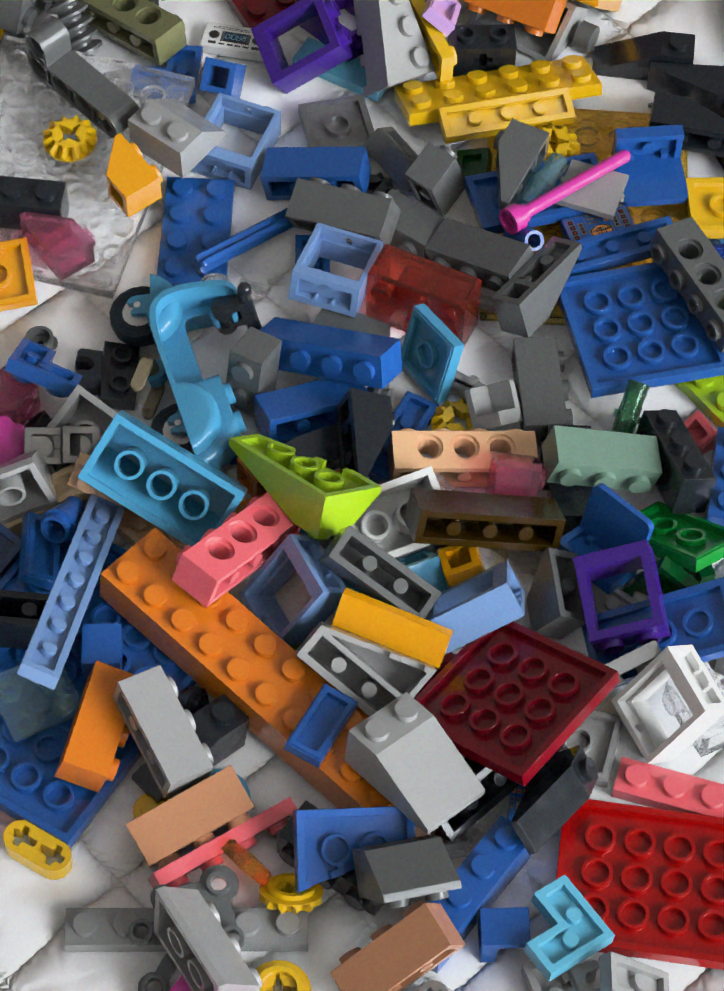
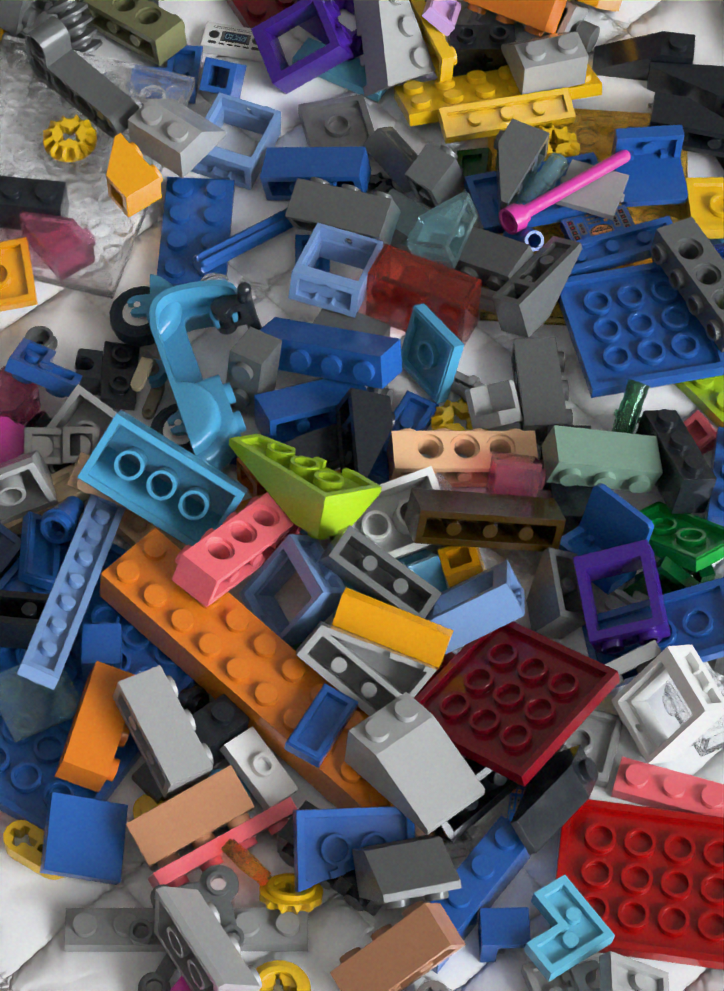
none -> blue tile [40,792,128,885]
none -> white plate [220,726,299,811]
none -> clear light blue slope [407,192,478,269]
none -> light grey slope [501,32,589,95]

